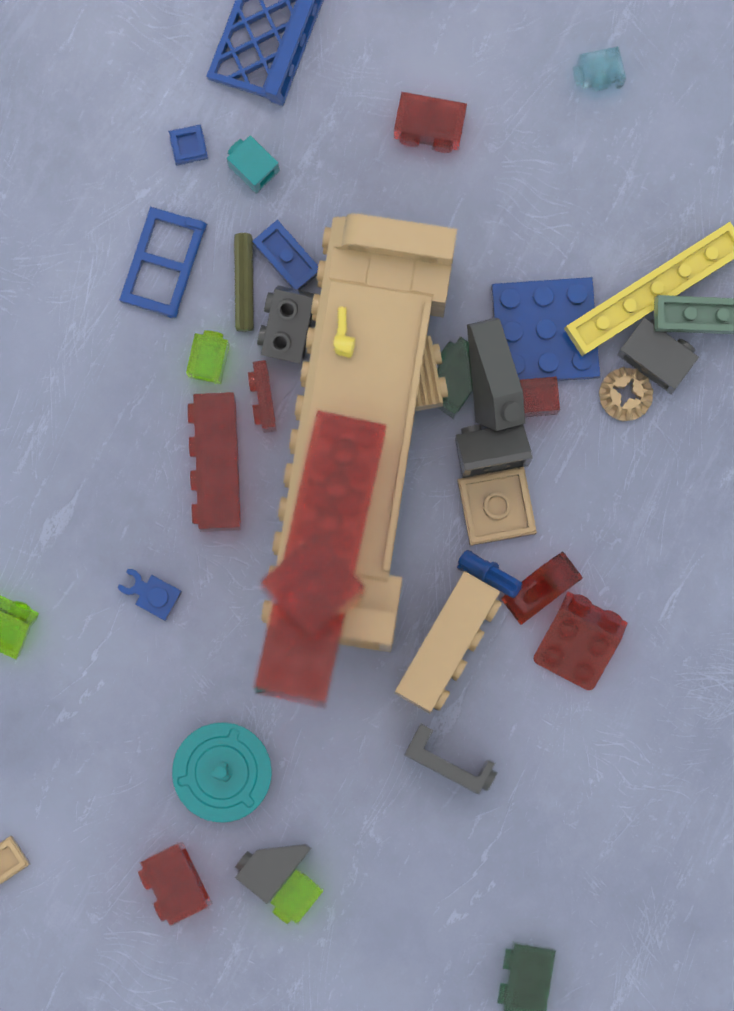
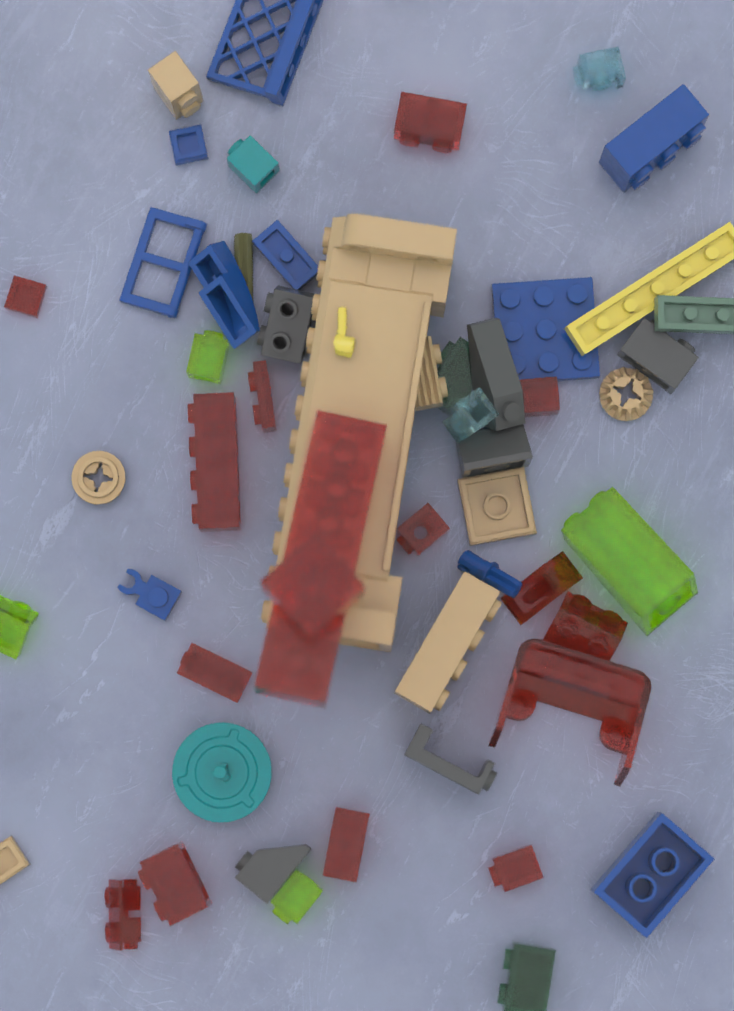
none -> clear red tile [4,275,47,318]
none -> tan gear [71,451,126,505]
none -> clear red hinge [104,879,141,951]
none -> tan brick [148,51,203,120]
none -> clear red hinge [177,643,253,703]
none -> blue slope [188,241,260,349]
none -> clear red brick [323,807,370,882]
none -> clear red brick [396,503,450,557]
none -> clear light blue brick [442,387,499,444]
none -> clear red windscreen [488,639,652,787]
none -> clear red brick [488,844,544,892]
none -> clear neon green slope [561,486,698,636]
none -> blue brick [590,812,714,938]
none -> blue brick [599,84,709,193]

